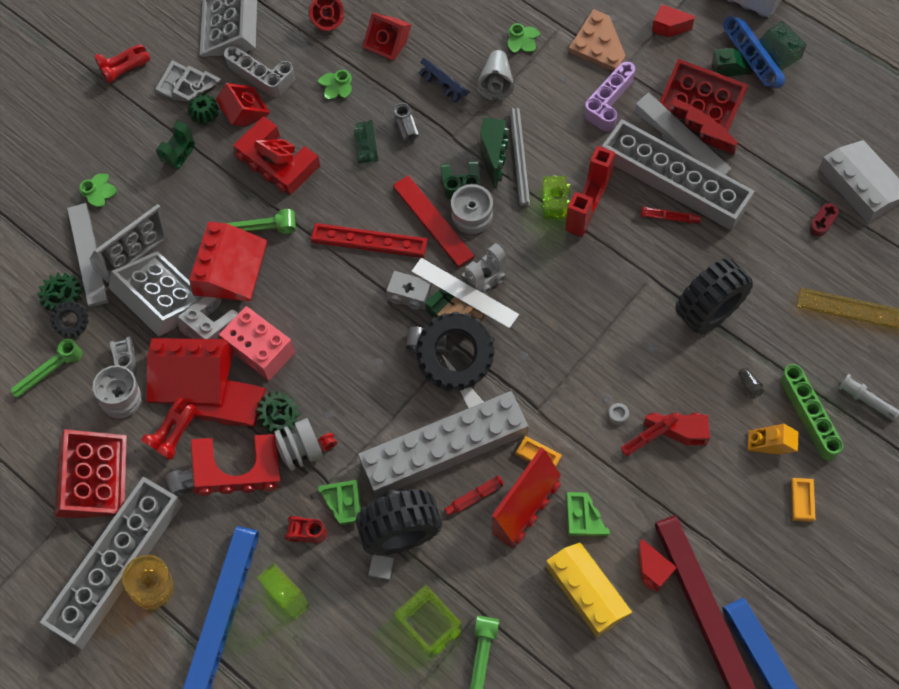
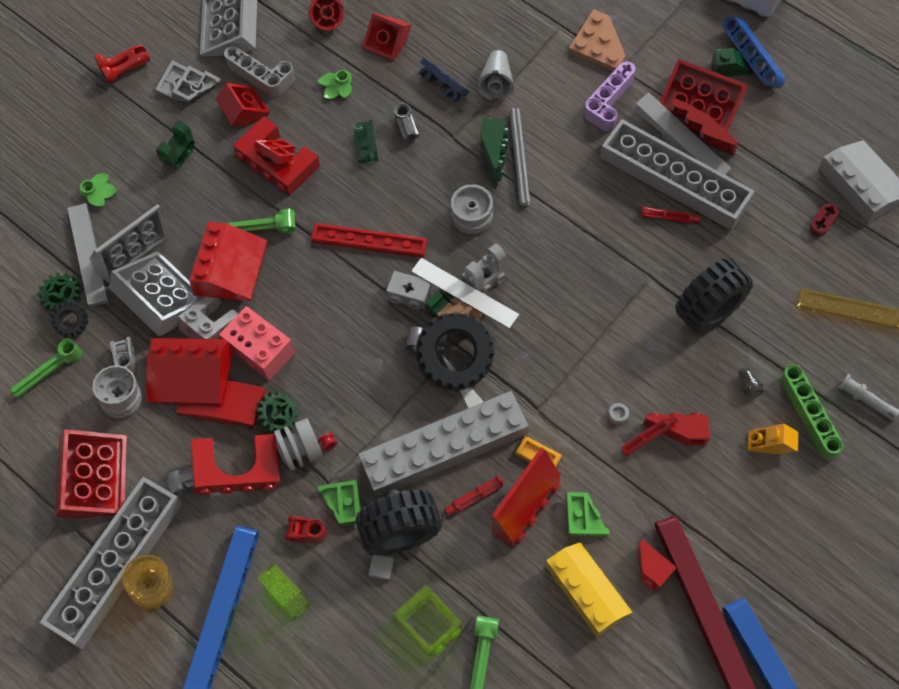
red piece [141,398,197,460] -> none
dark green gear [187,94,219,125] -> none
red tile [393,175,474,269] -> none
dark green piece [440,160,480,200] -> none
bright green plate [507,23,540,53] -> none
clear neon green brick [542,176,571,219] -> none
red arch [565,146,615,237] -> none
red slope [652,4,695,37] -> none
clear green slope [753,21,807,71] -> none
light orange tile [791,478,815,522] -> none

